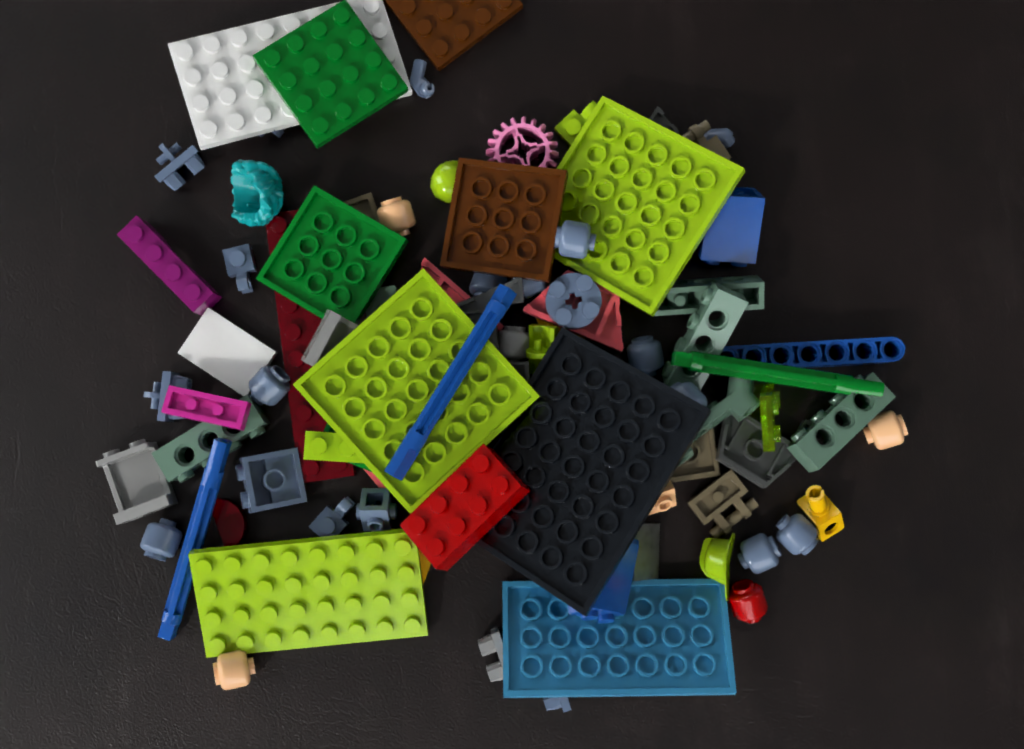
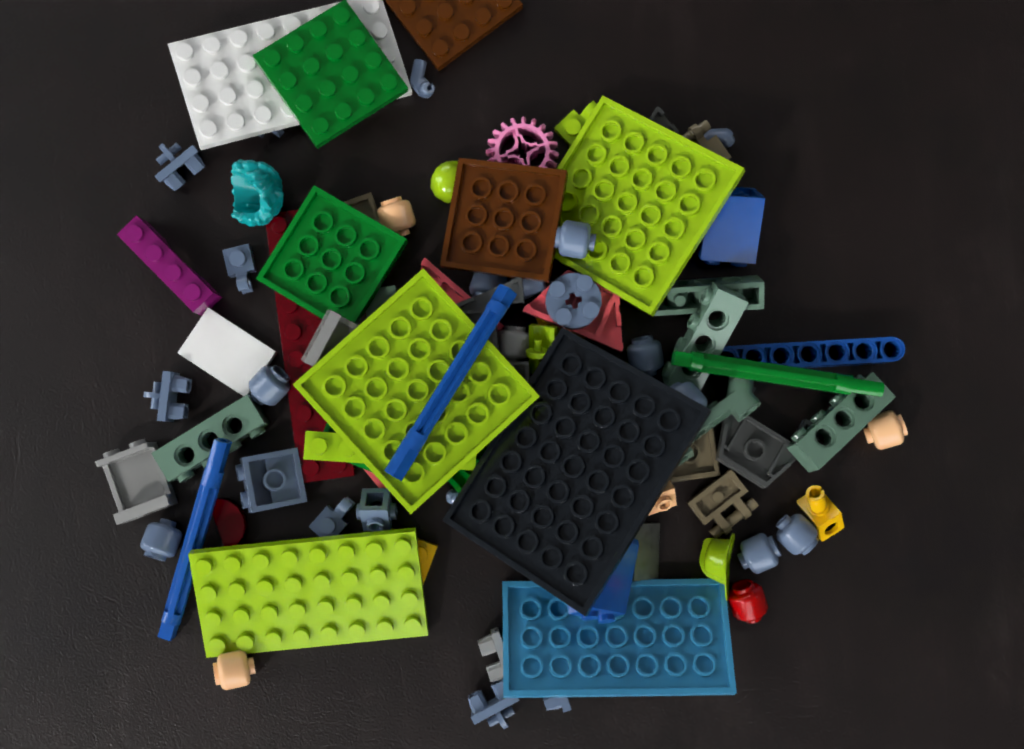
dark pink plate [161,385,251,431] -> none
red brick [400,444,531,571] -> none
clear neon green plate [759,383,781,452] -> none
none -> sand blue hips [468,680,520,729]

